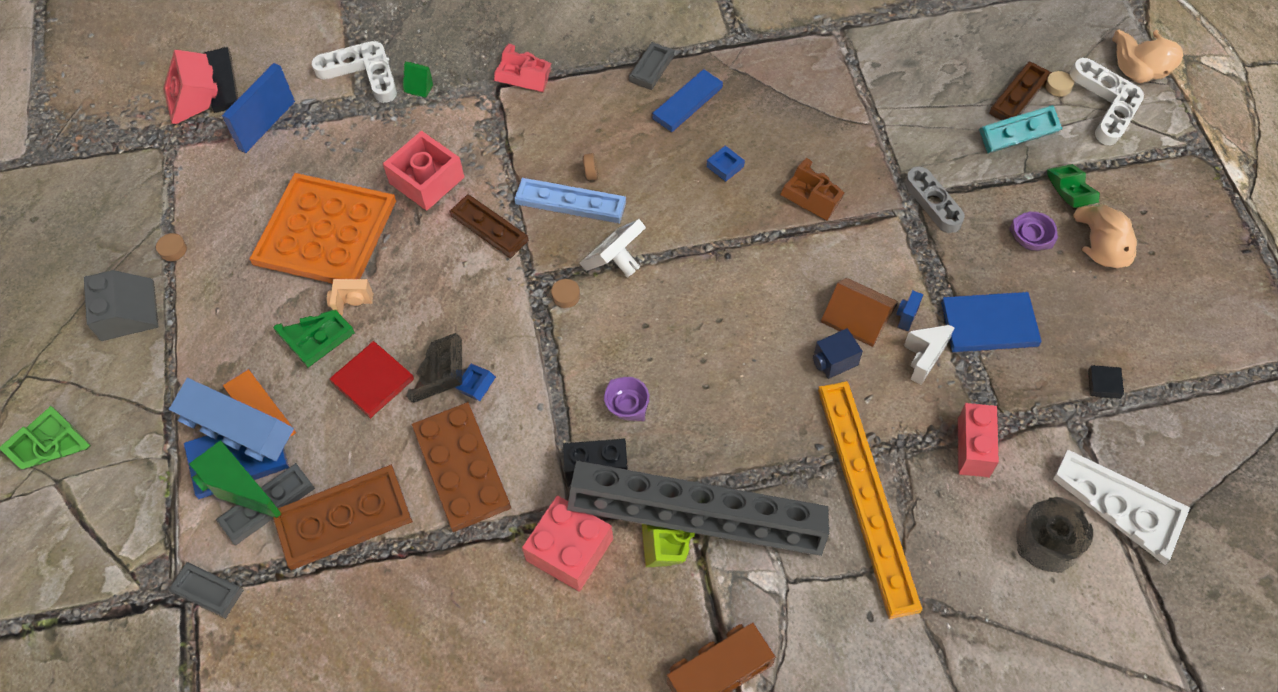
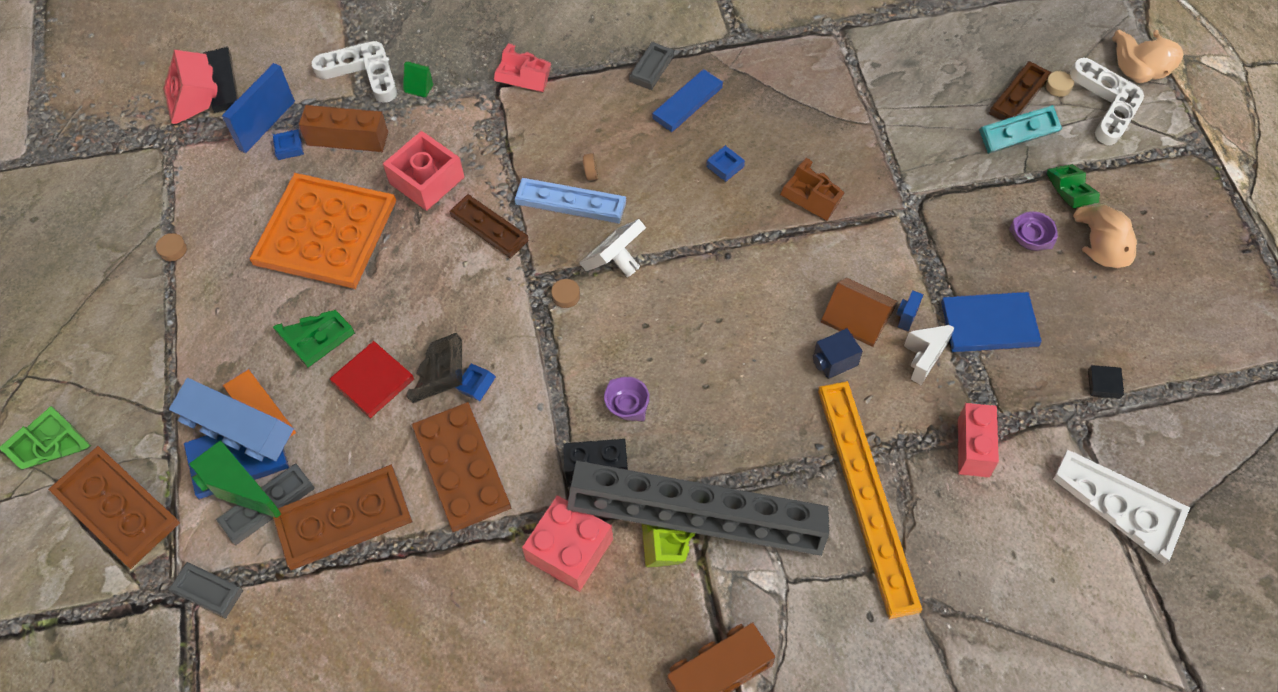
dark grey slope [84,270,159,341] -> none
light nougat bracket [327,279,374,316] -> none
light grey beam [905,167,965,233] -> none
clear smoke brick [1016,497,1093,573] -> none
none -> dark orange plate [48,446,180,569]
none -> blue tile [273,129,304,160]
none -> dark orange brick [299,105,389,152]

